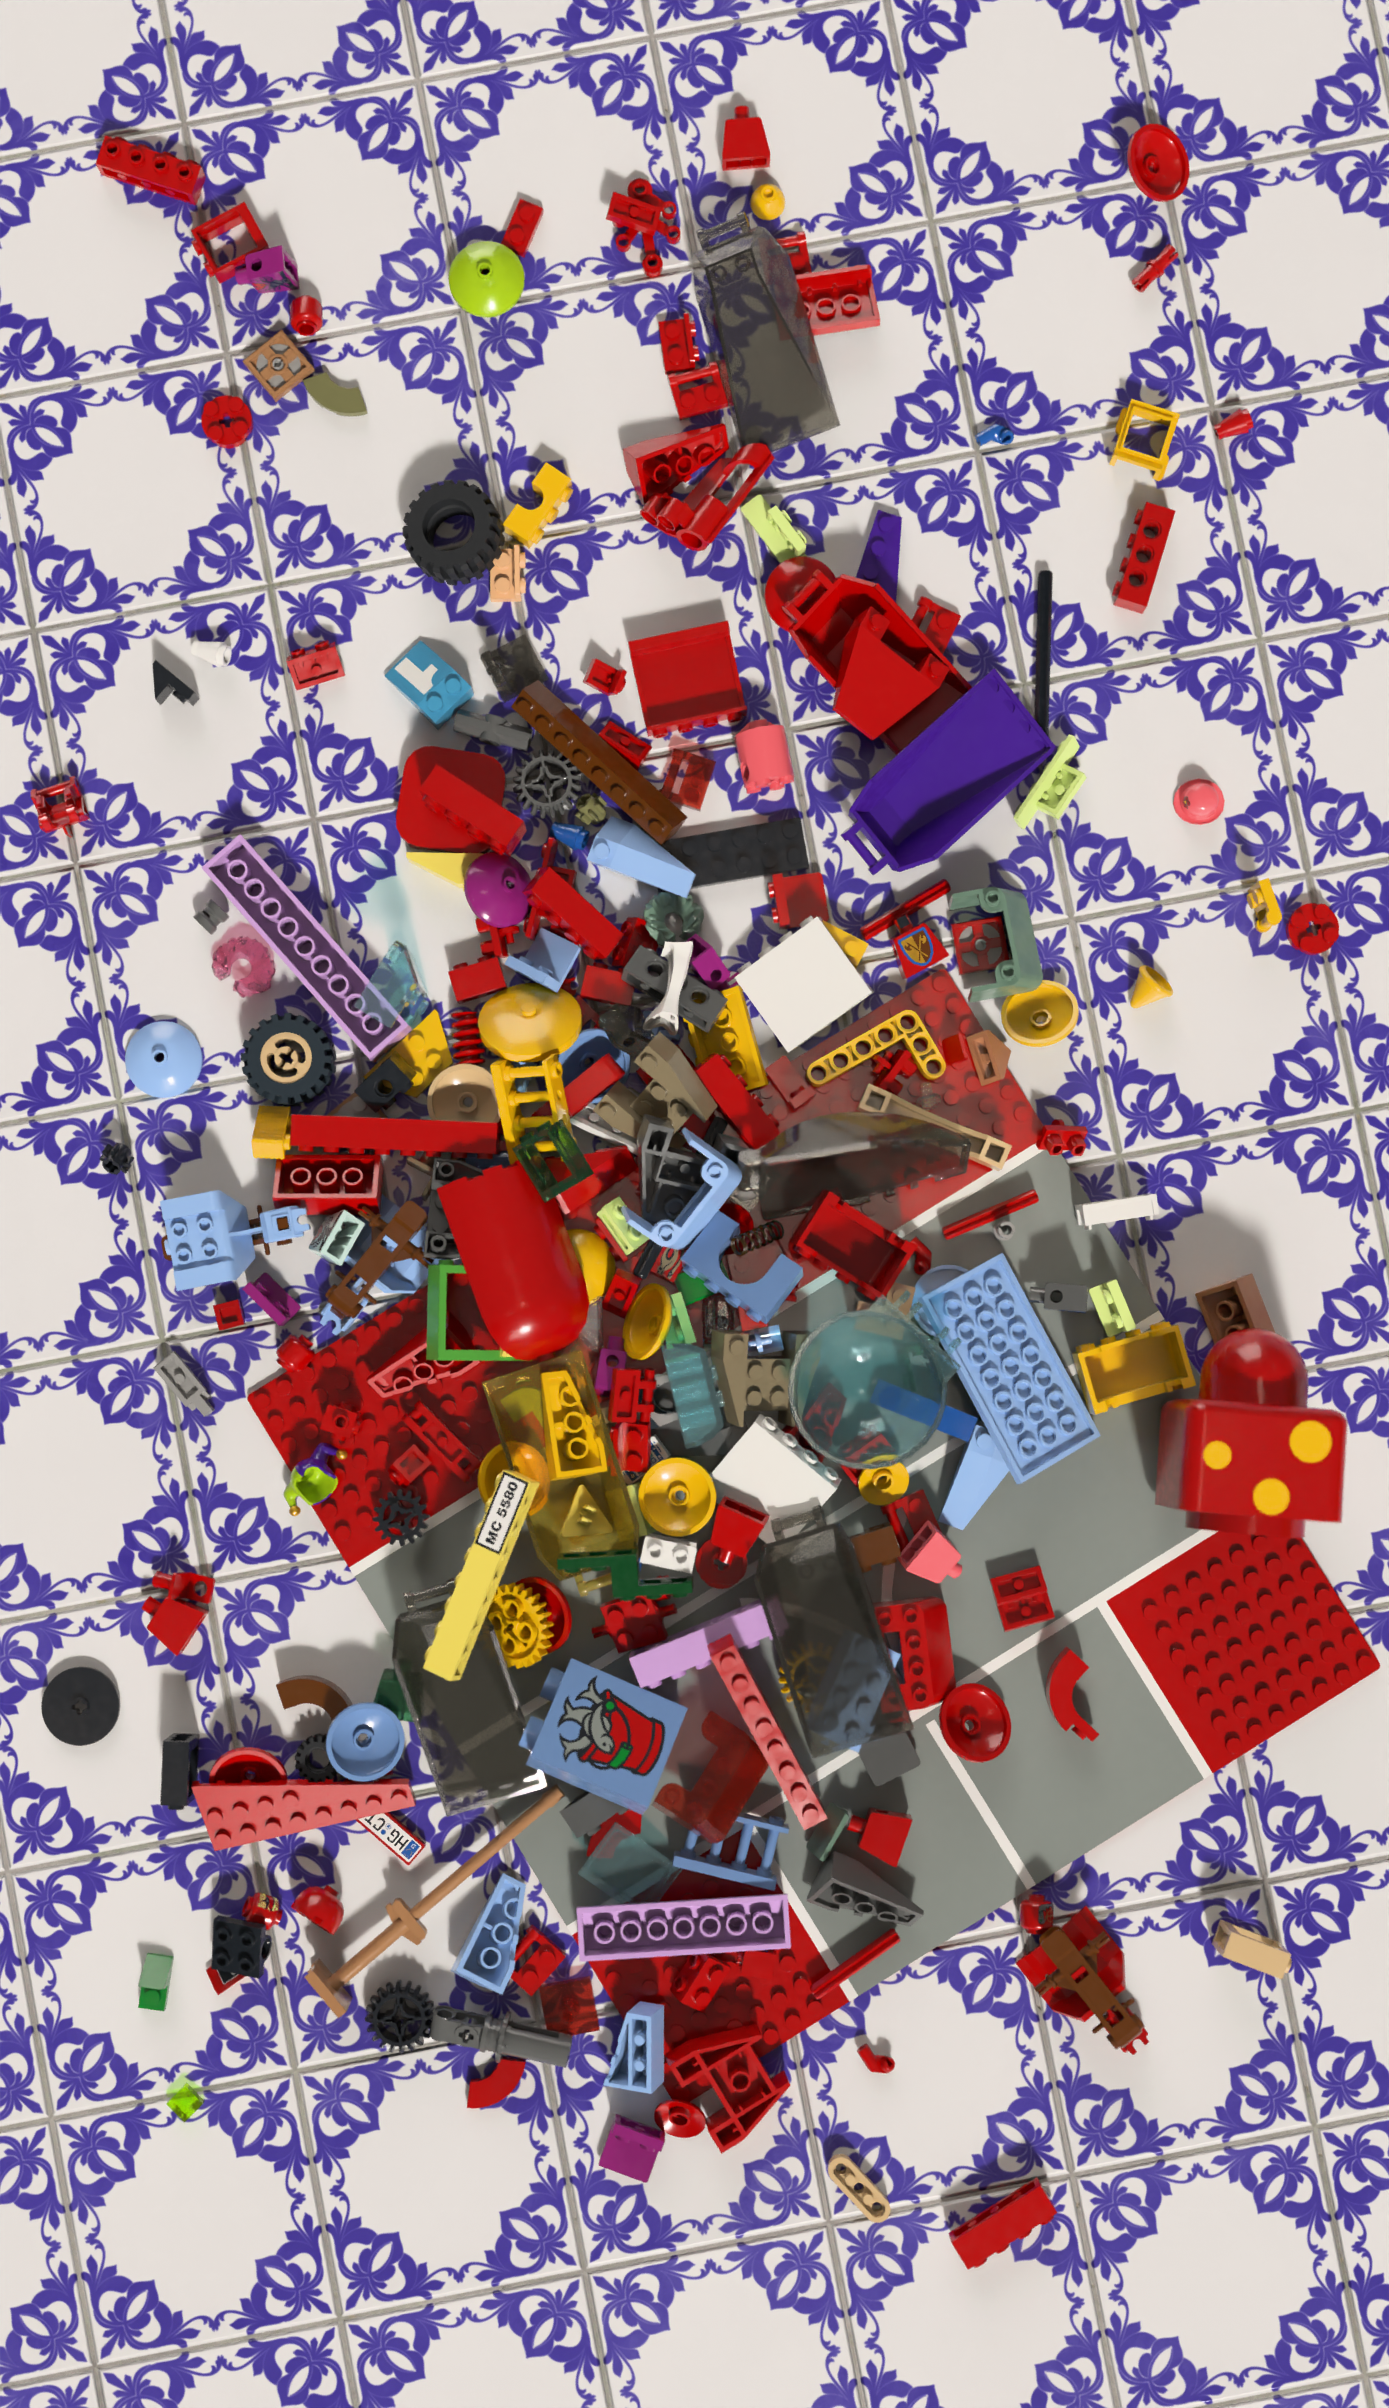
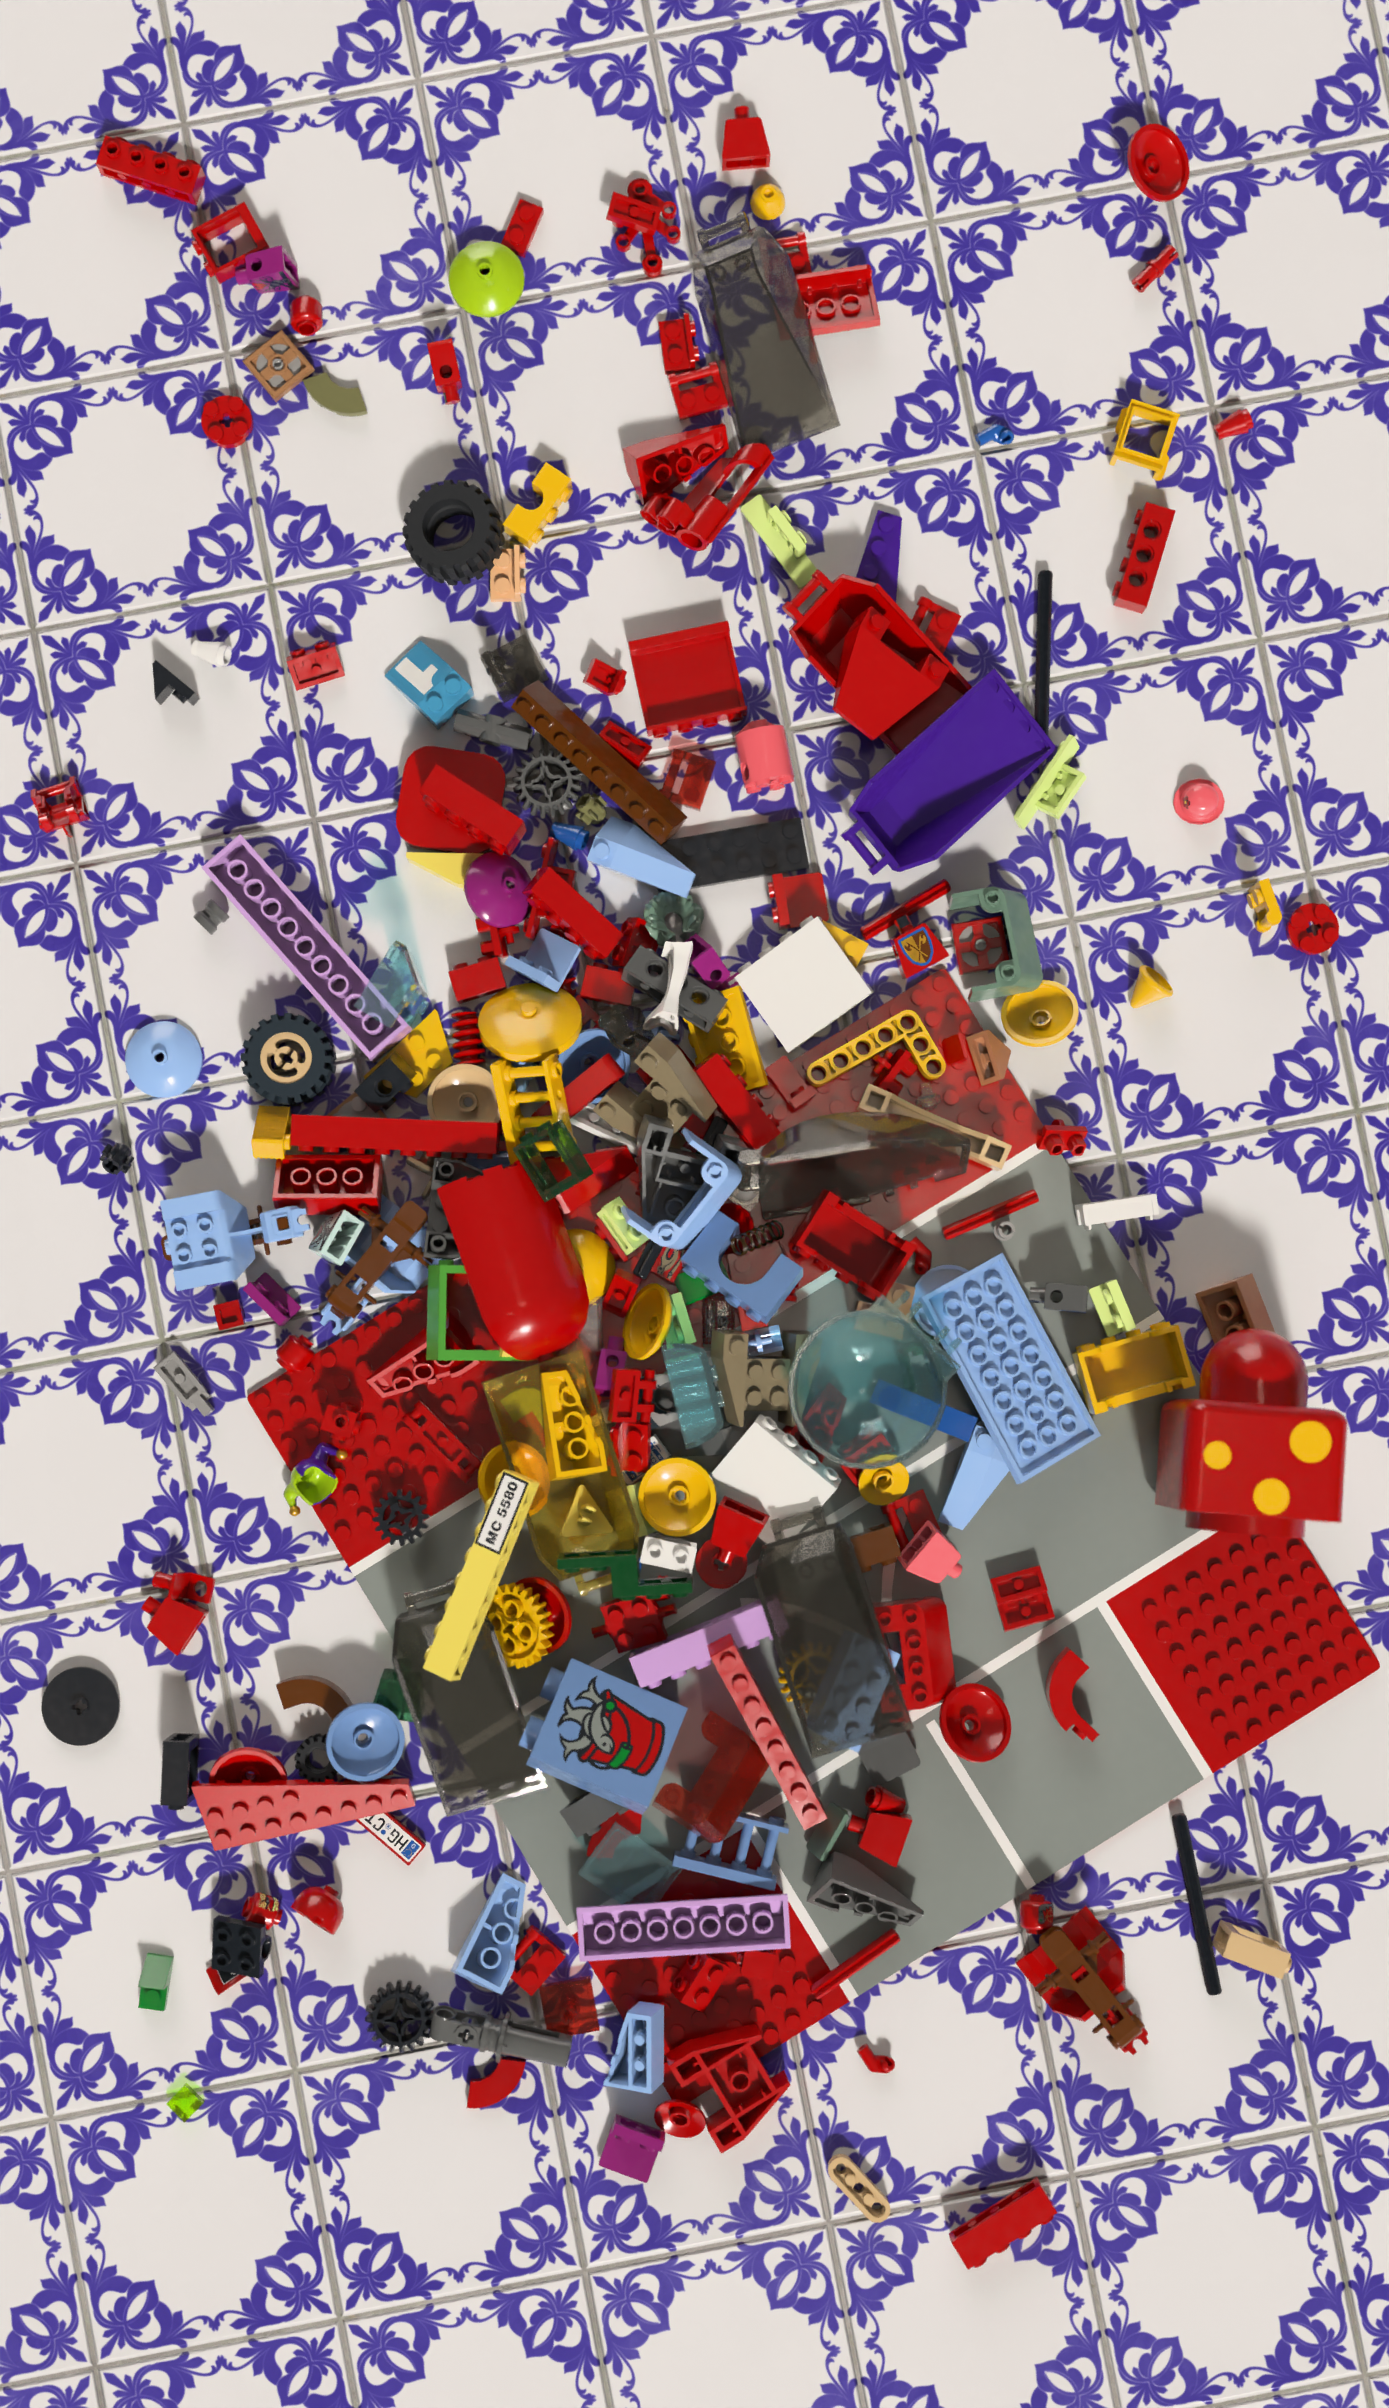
clear pink piece [211,936,276,998] -> none
medium nougat piece [305,1784,565,2018] -> none
red bracket [387,1444,432,1489] -> none
red dish [764,556,836,632] -> none
none -> red torso [427,338,463,405]
none -> red cone [865,1785,906,1814]
none -> black axle [1172,1813,1222,1996]

